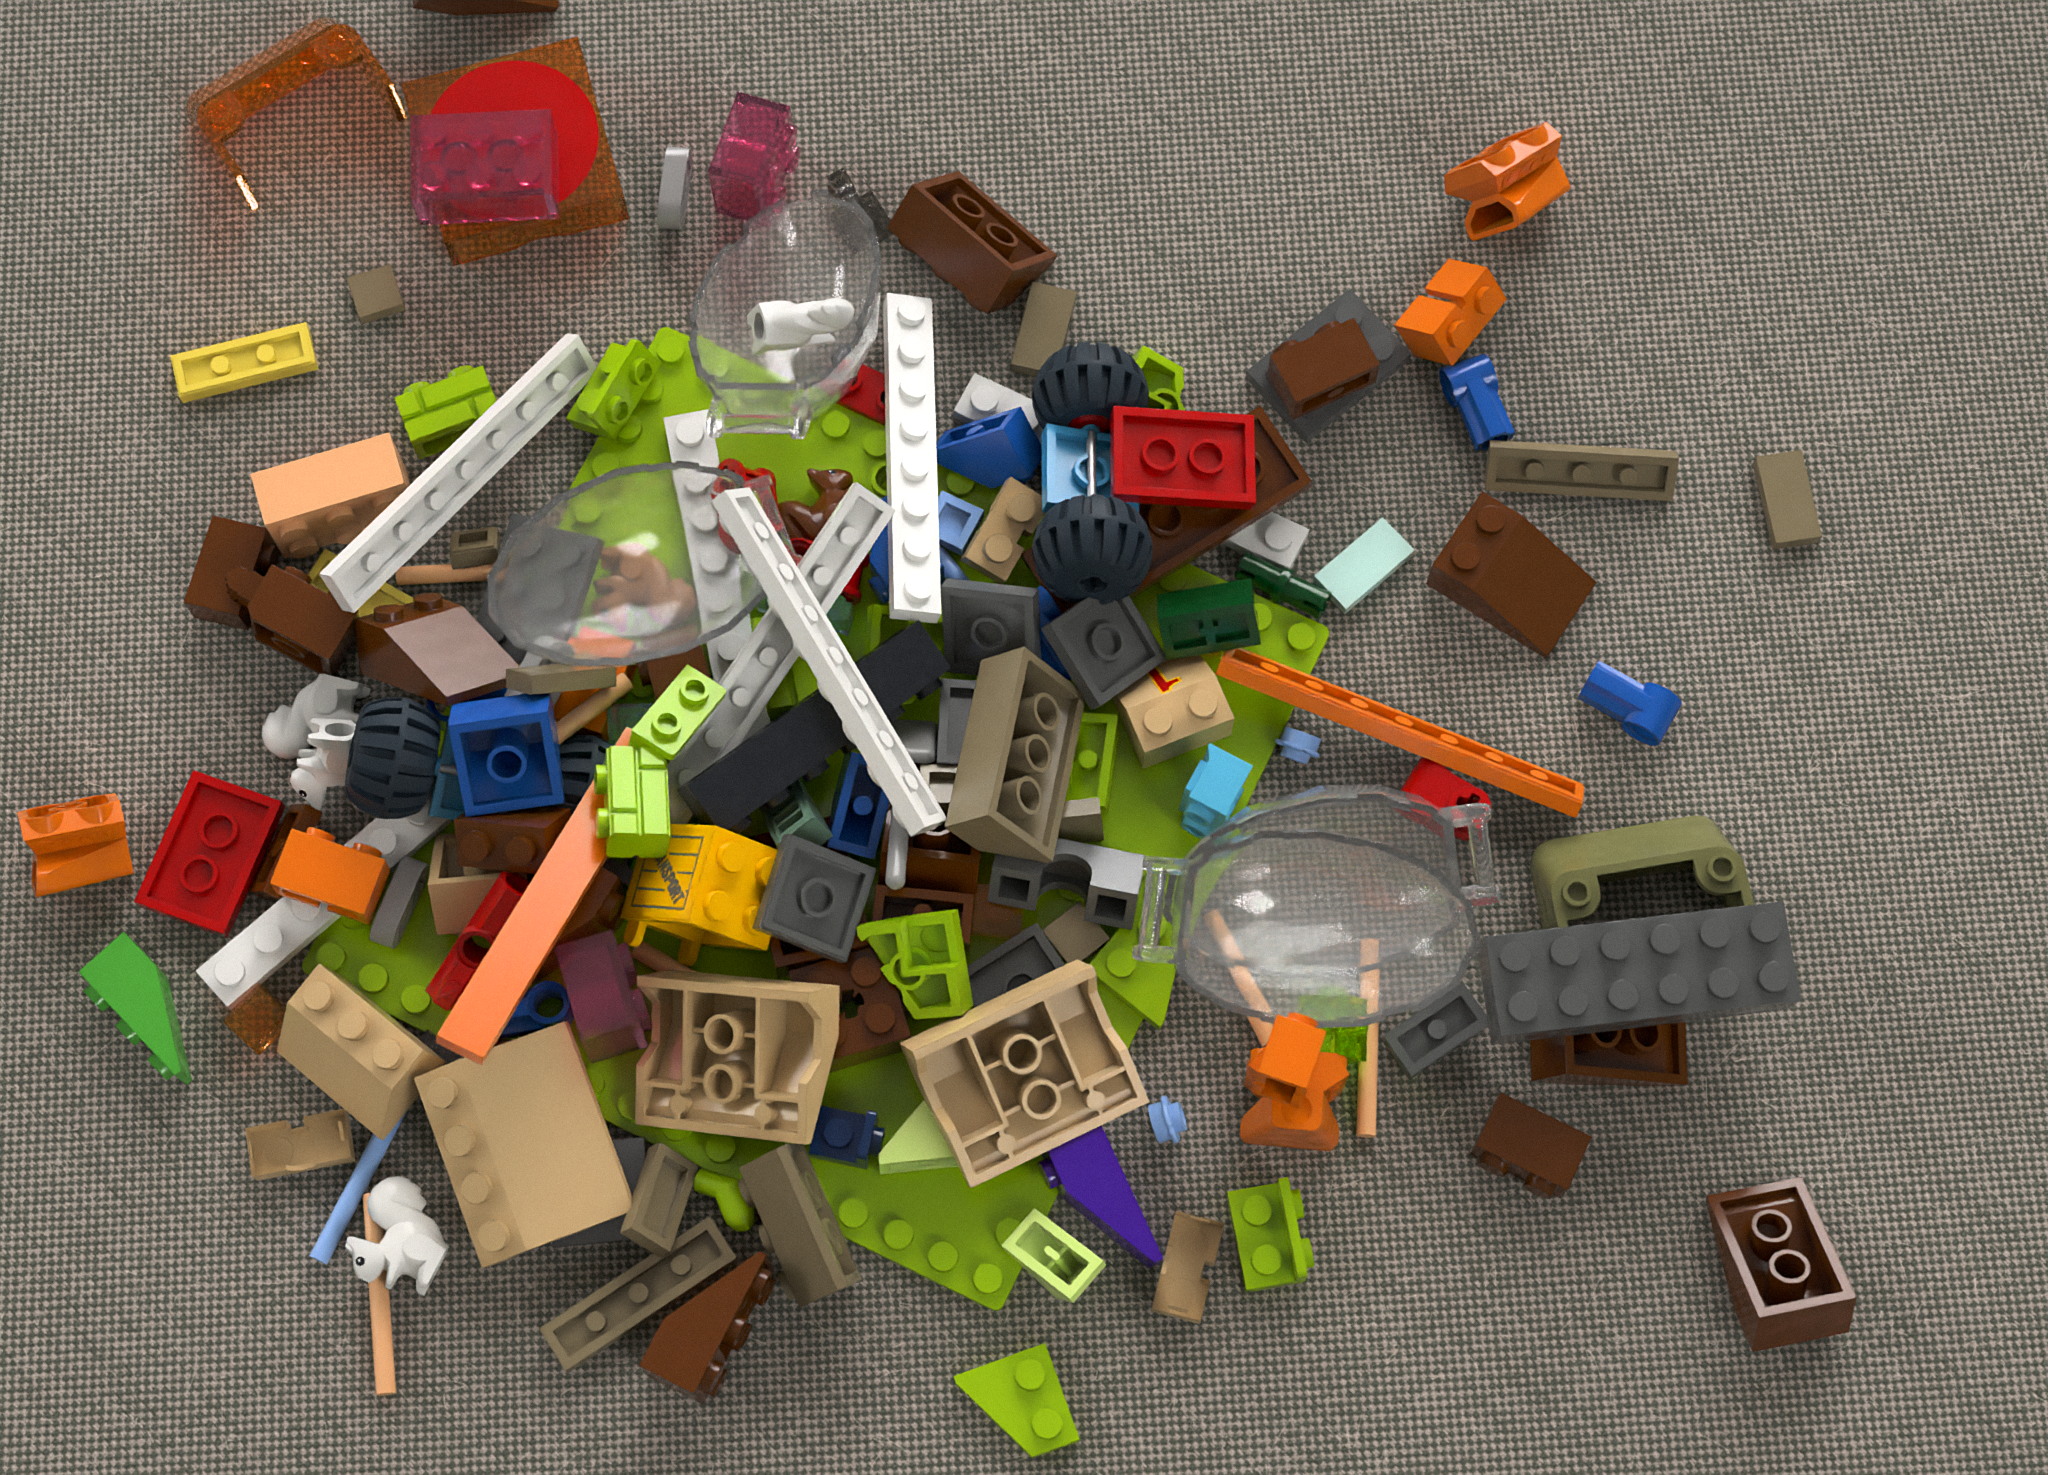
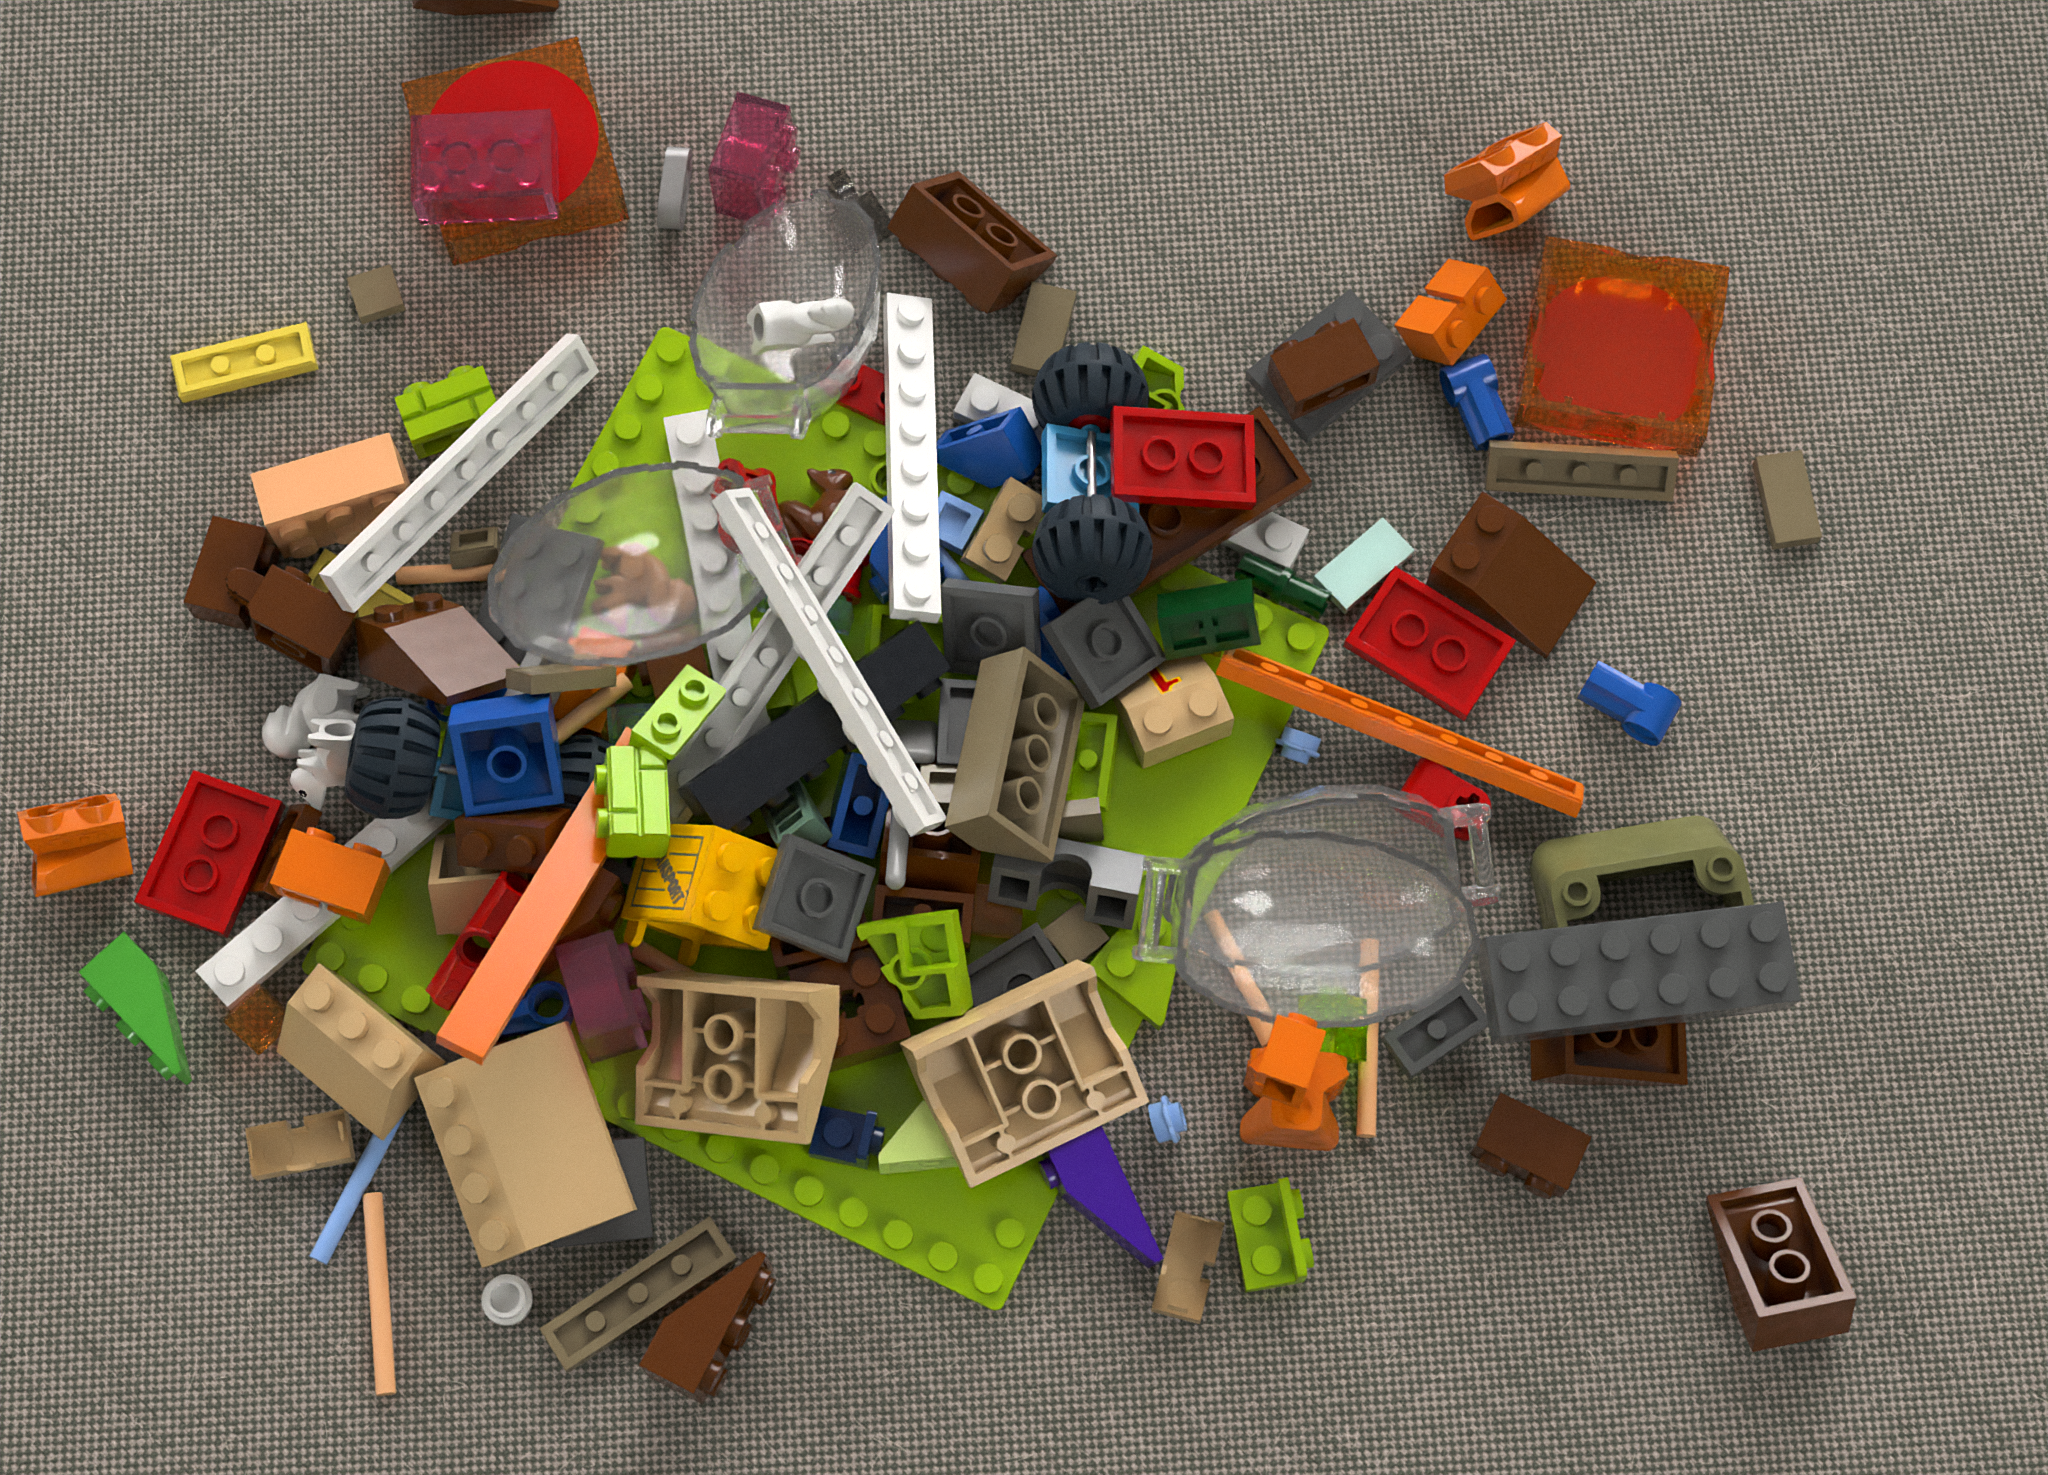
clear orange windscreen [186,18,406,211] -> none
white animal [345,1176,449,1296] -> none
light grey beam [369,856,430,949] -> none
lime bracket [566,339,661,441] -> none
dark tan tile [620,1142,699,1257] -> none
lime arm [693,1168,755,1232] -> none
dark tan slope [738,1143,862,1308] -> none
lime wing [954,1343,1080,1459] -> none
yellowish green slope [1001,1208,1106,1303] -> none
medium azure window [1178,743,1253,840] -> none
none -> white plate [481,1274,533,1326]
none -> red plate [1343,566,1516,722]
none -> clear orange tile [1512,236,1730,457]

